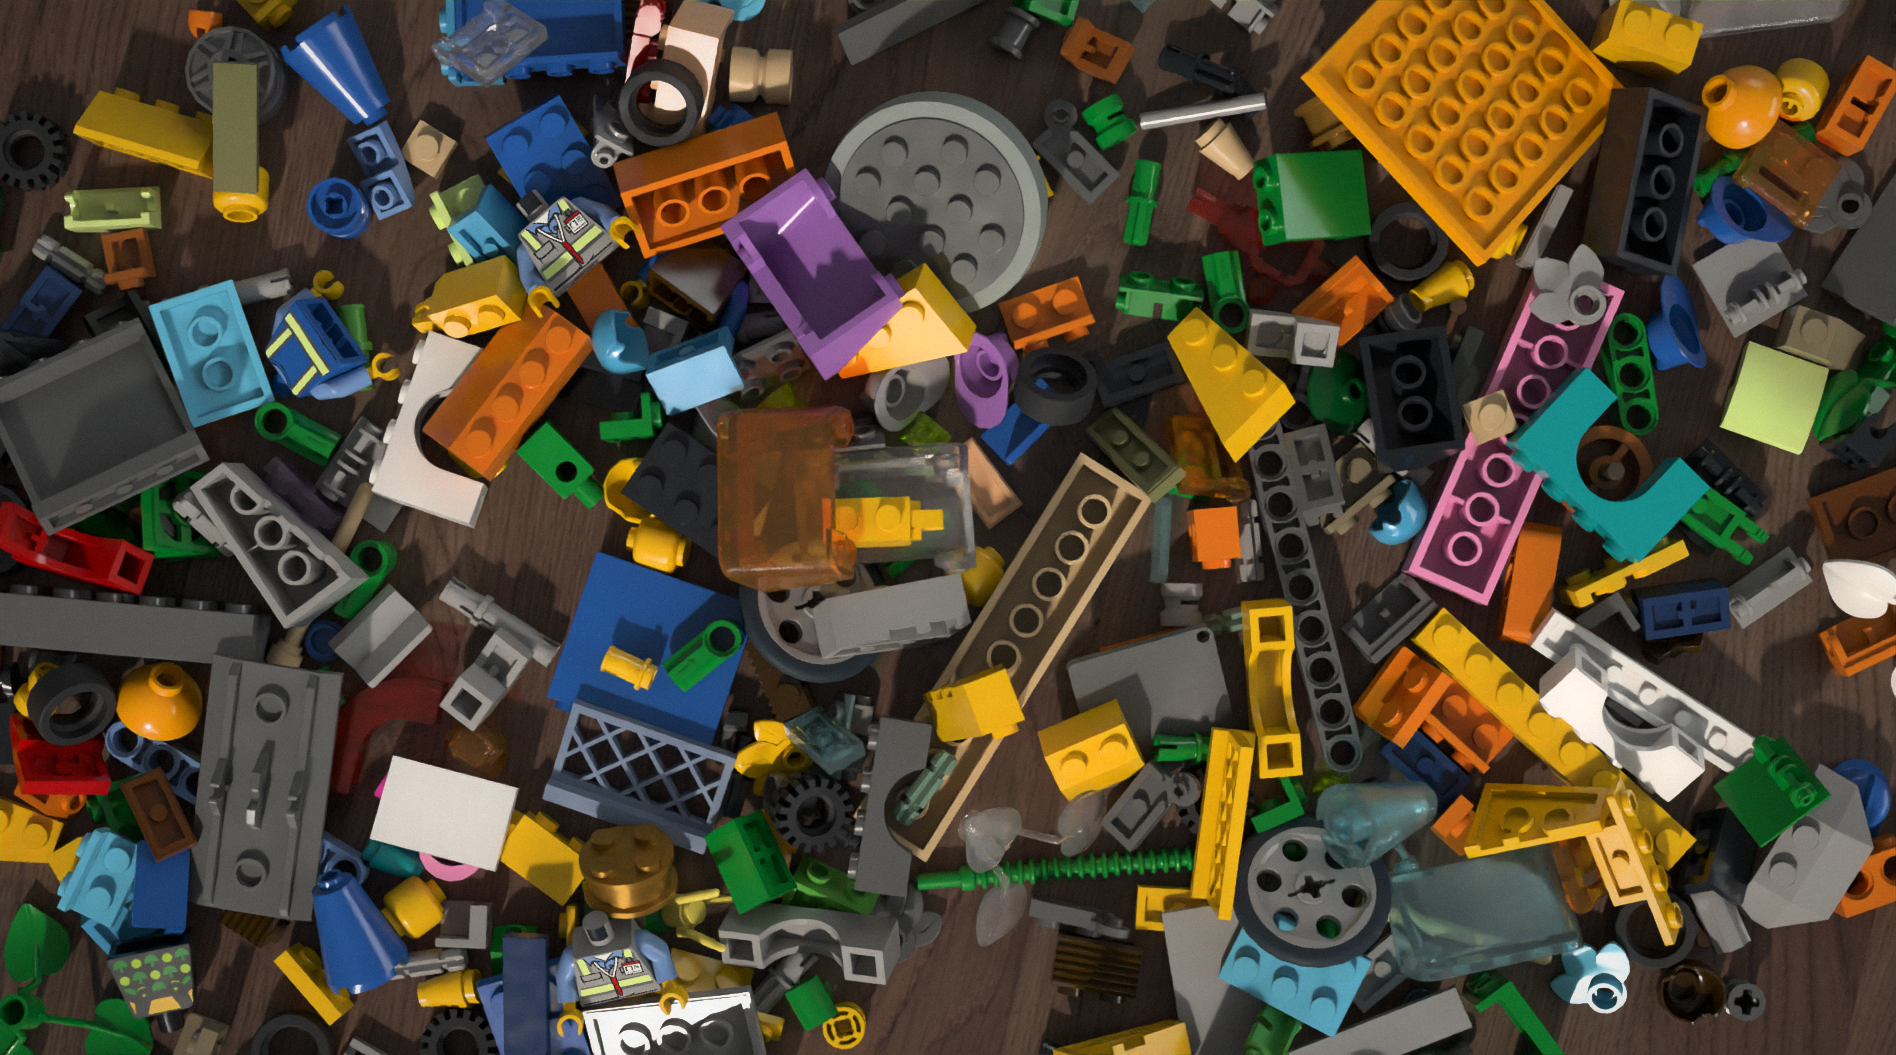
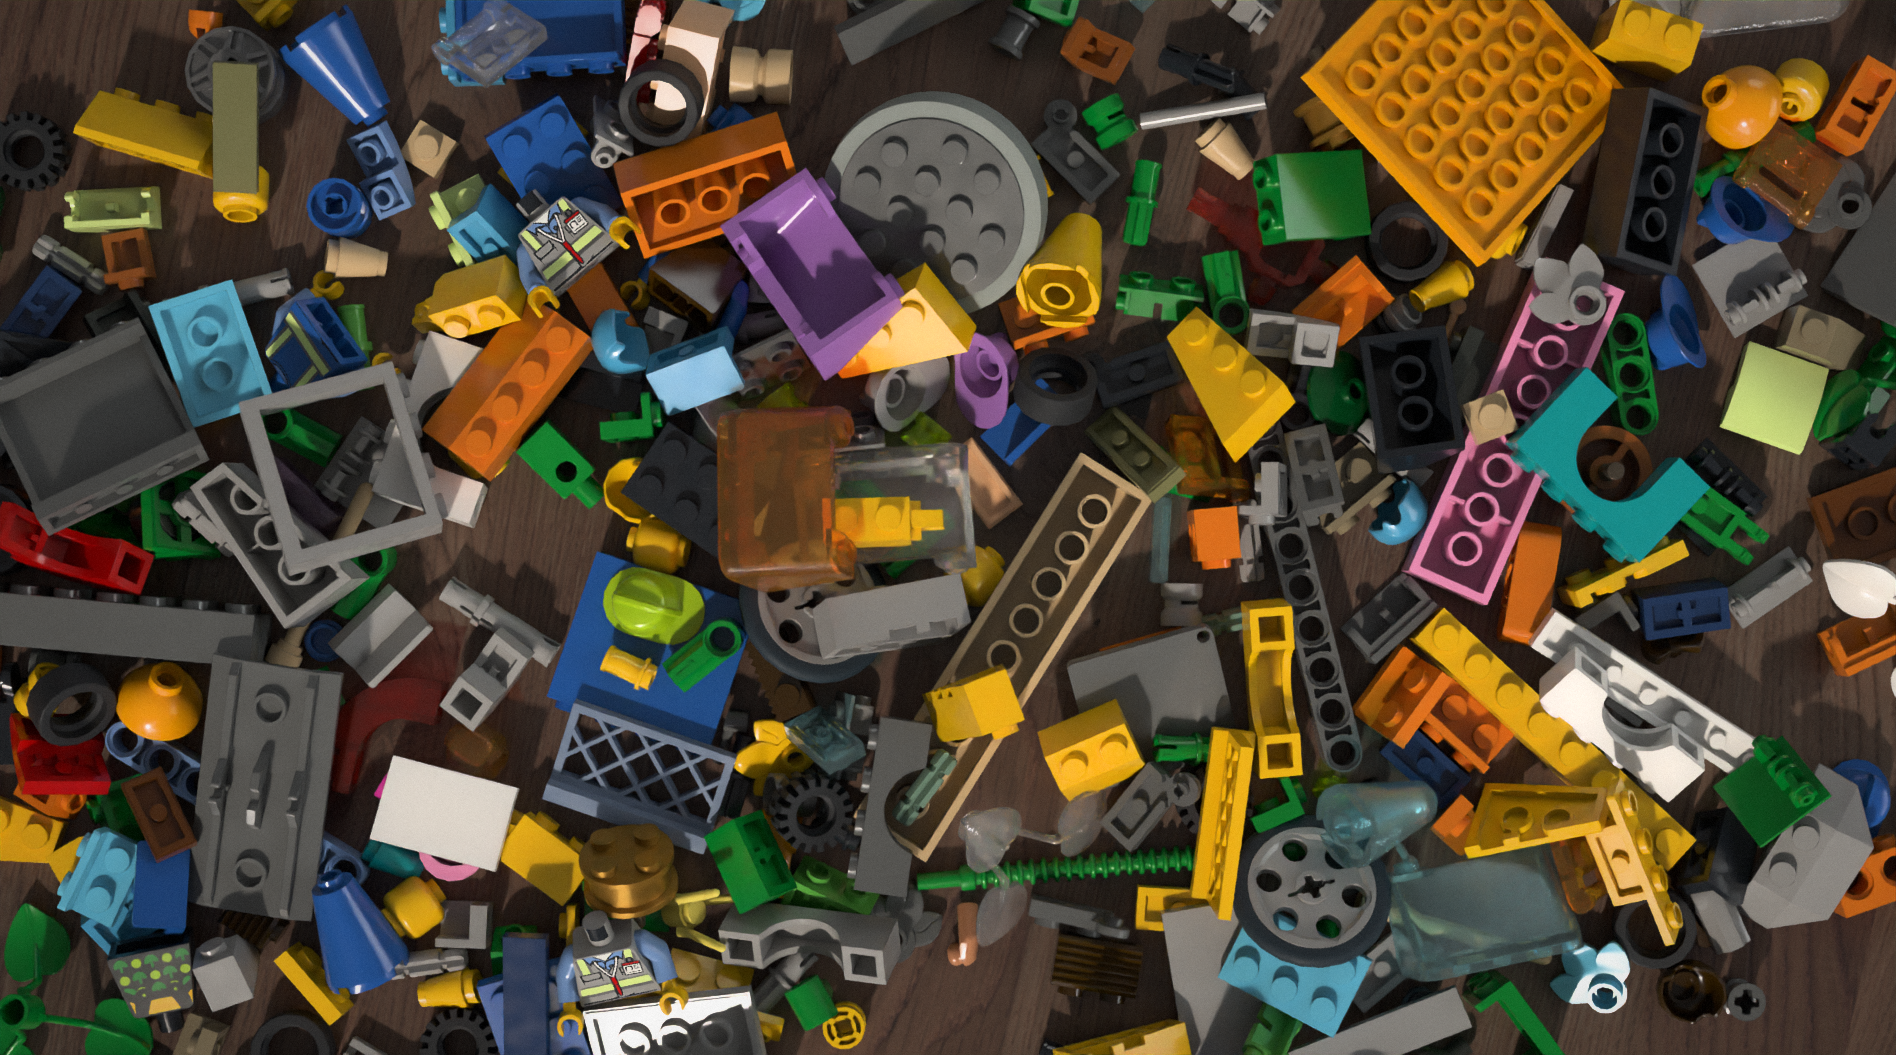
none -> light grey slope [192,934,260,1012]
none -> light grey window [238,361,448,576]
none -> tan cone [324,236,388,278]
none -> lime piece [603,567,705,645]
none -> nougat arm [947,902,980,967]
none -> yellow cone [1016,213,1102,328]
none -> light grey bracket [1237,462,1287,525]

